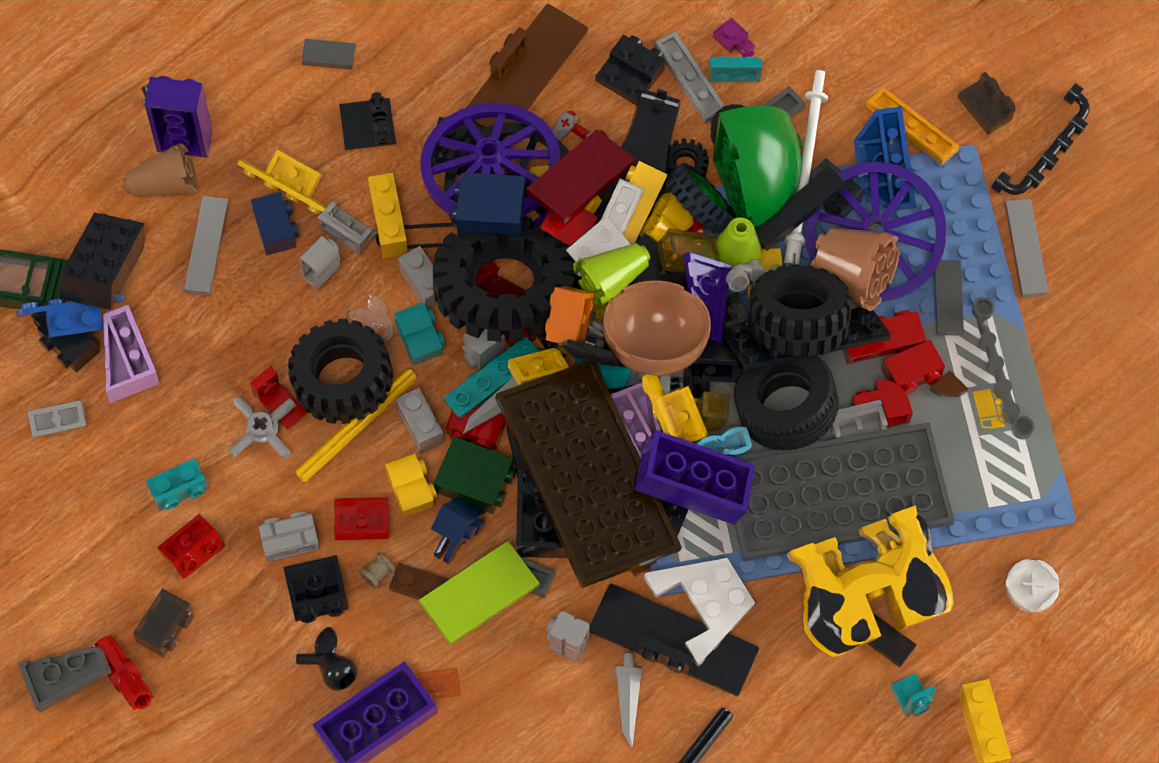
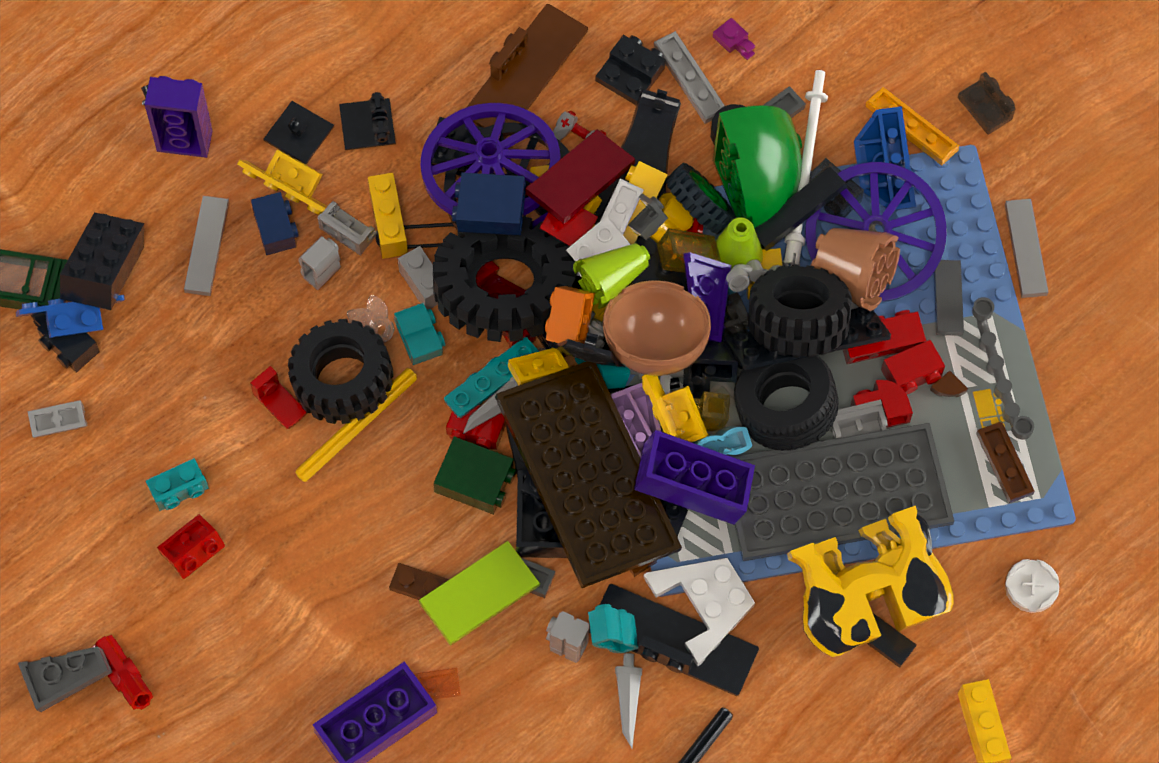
lavender wedge [103,305,160,403] -> none
medium nougat cone [123,143,198,197] -> none
clear smoke brick [133,588,193,657] -> none
light grey bar [228,396,296,459] -> none
light grey brick [258,512,320,562] -> none
black plate [283,555,349,623] -> none
black piece [296,627,357,691] -> none
dark grey tile [302,39,355,70] -> none
red bracket [334,497,389,541] -> none
dark tan bush [359,553,396,589] -> none
yellow brick [385,453,437,518] -> none
light grey brick [396,389,444,454] -> none
dark blue brick [431,497,486,564] -> none
light grey brick [462,329,505,371] -> none
black tyre [667,138,709,177] -> none
teal bracket [709,56,762,82] -> none
teal bracket [890,673,937,716] -> none
black bar [991,83,1090,195] -> none
none -> black piece [263,101,334,164]
none -> teal brick [588,604,638,653]
none -> dark grey bracket [628,194,668,240]
none -> reddish brown plate [976,421,1035,503]

